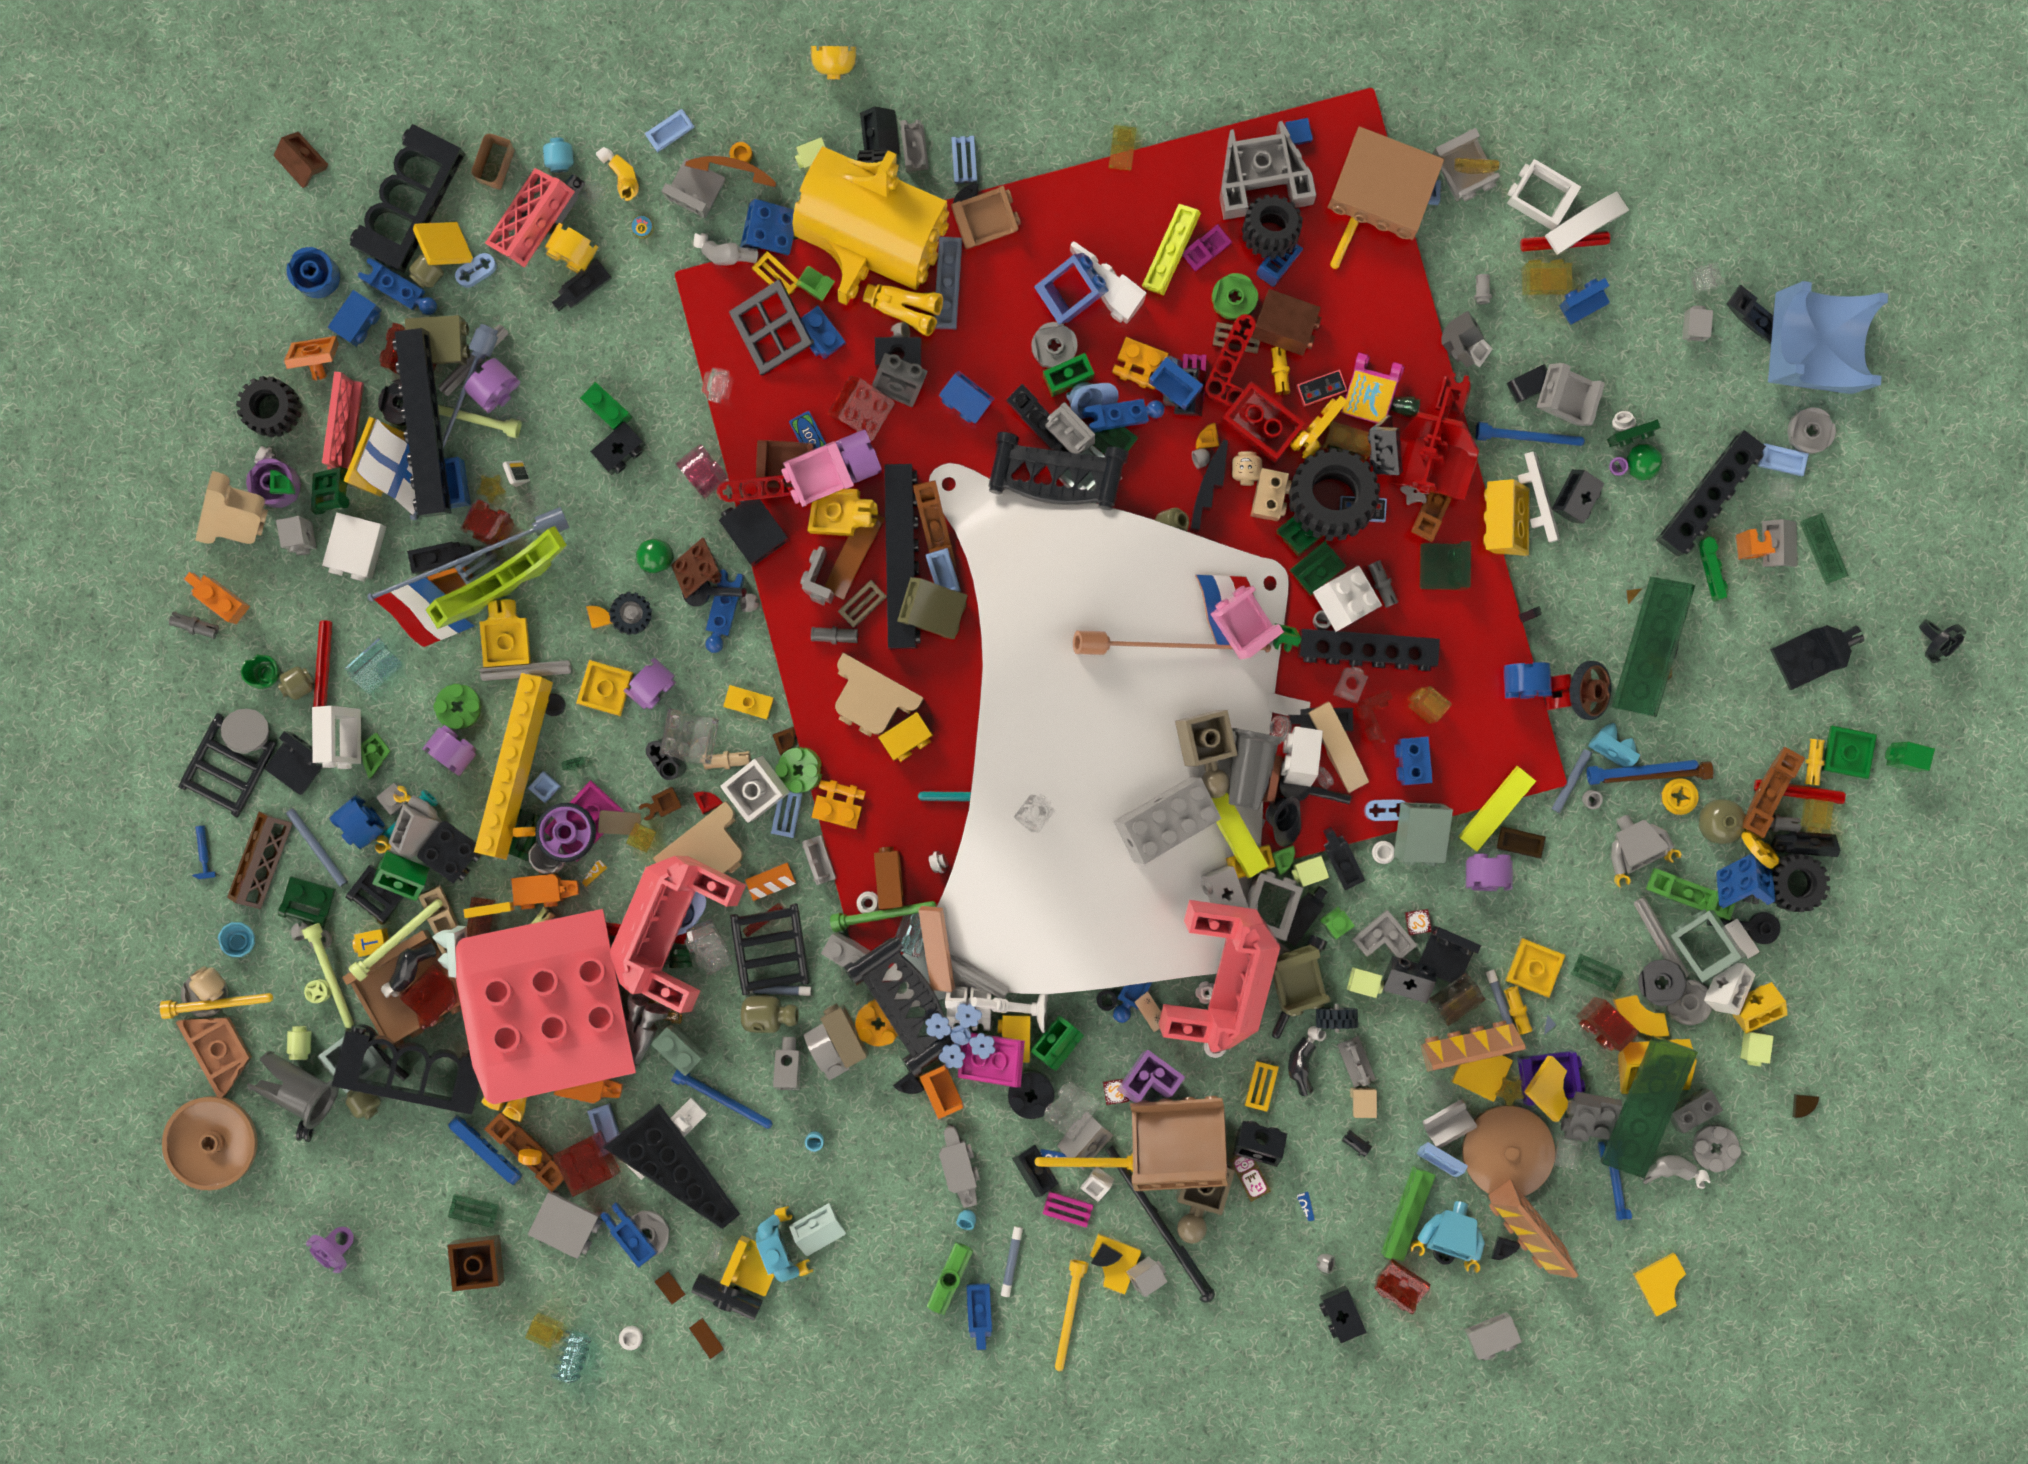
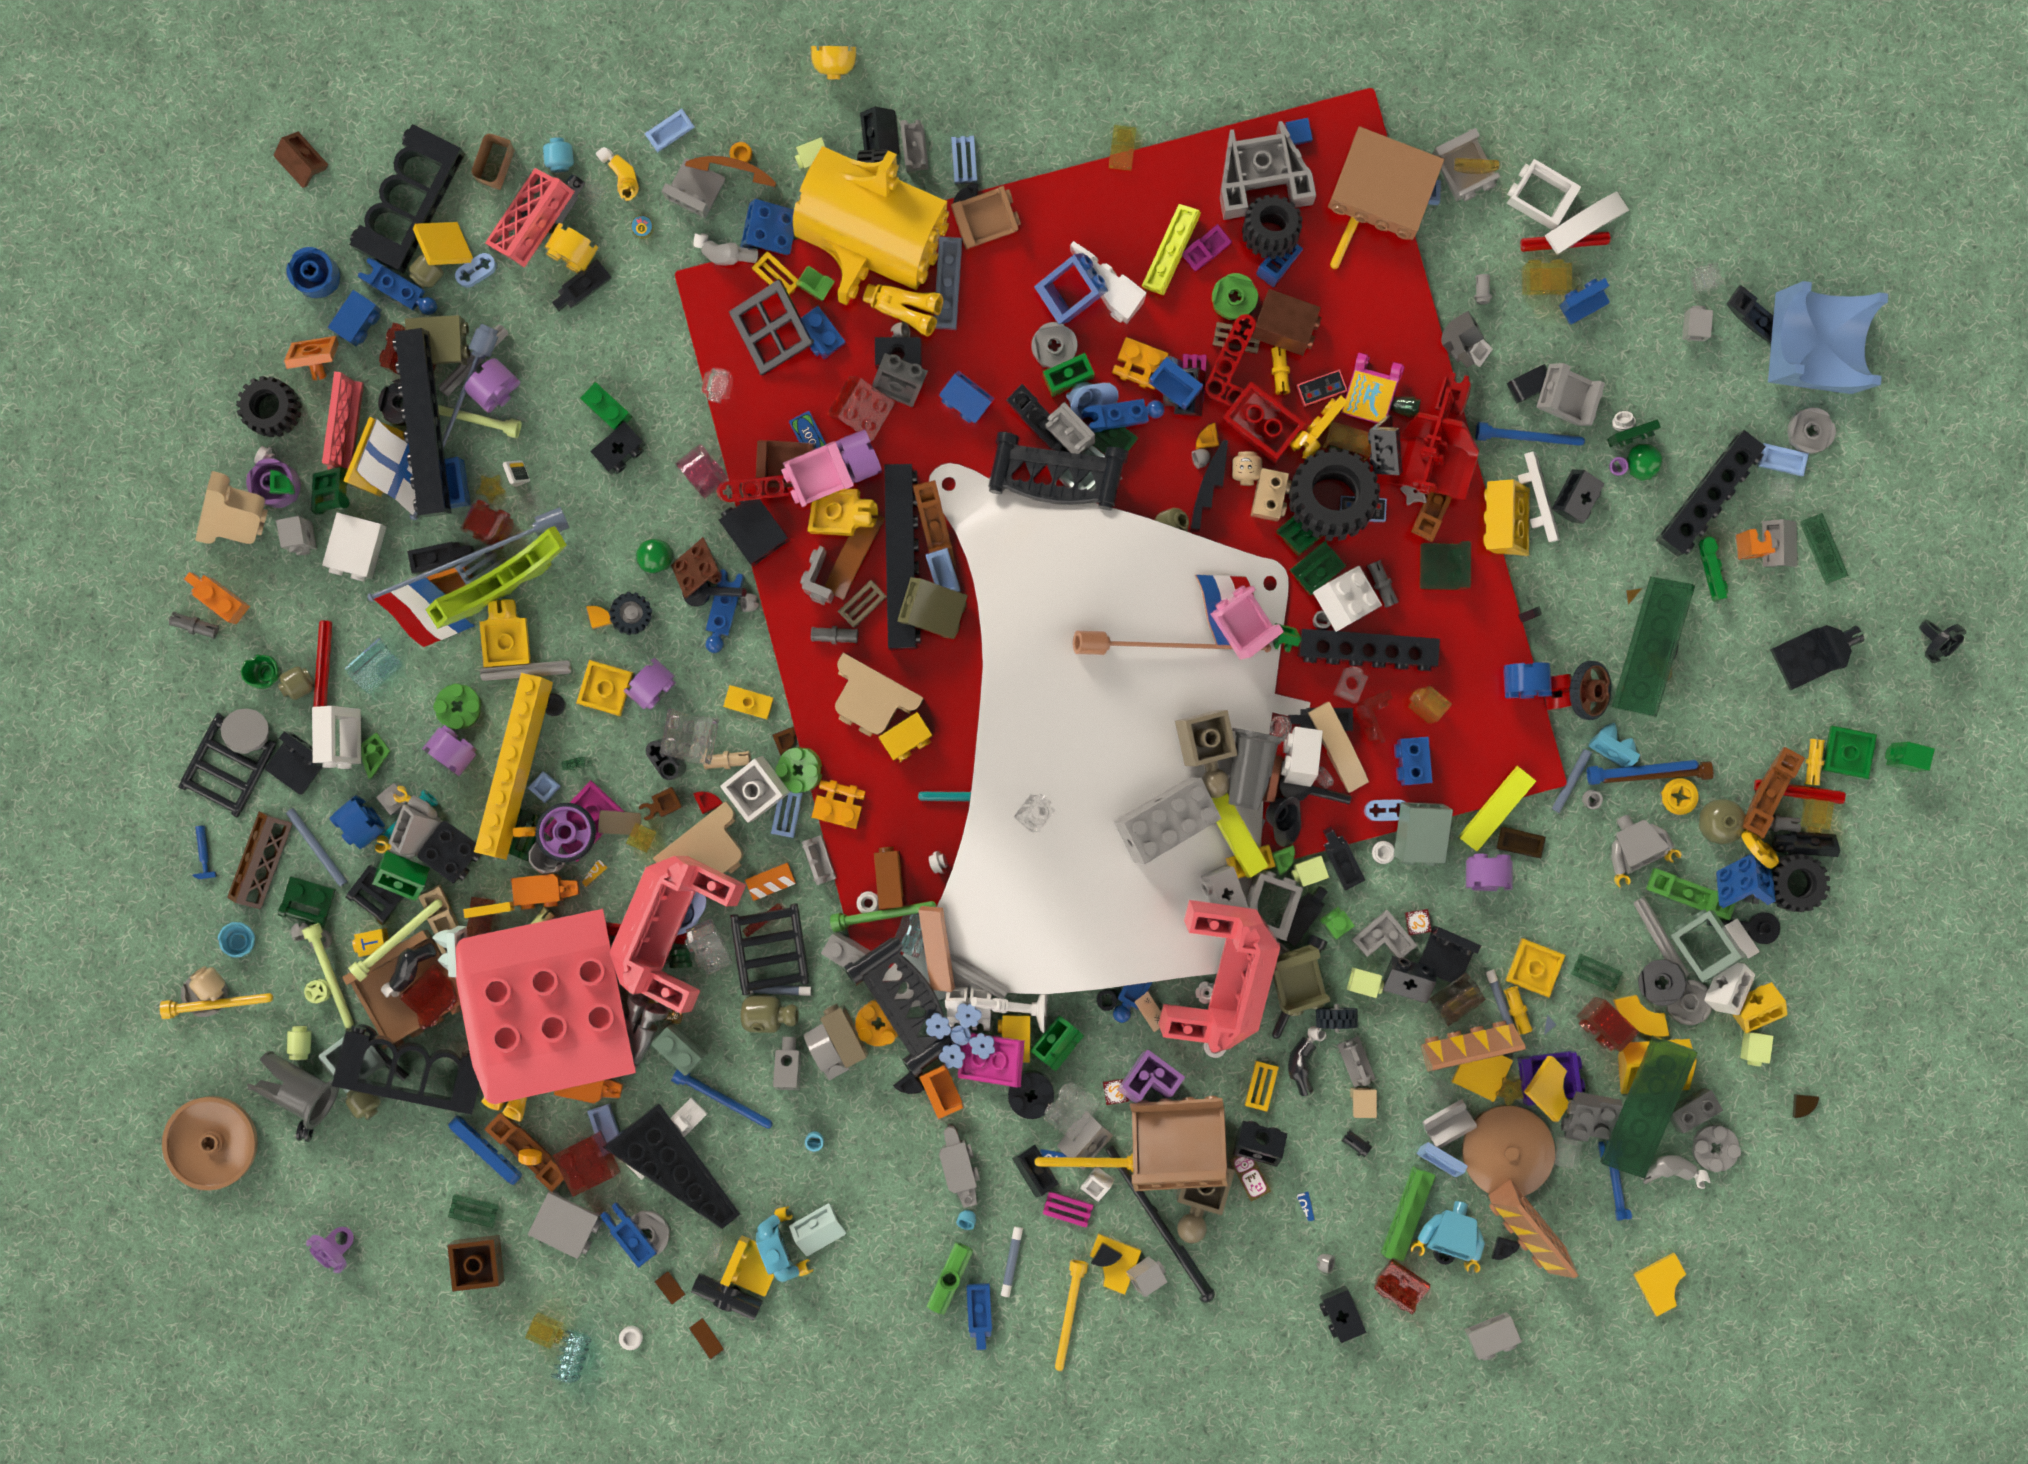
nougat wing [176,1017,252,1098] -> none

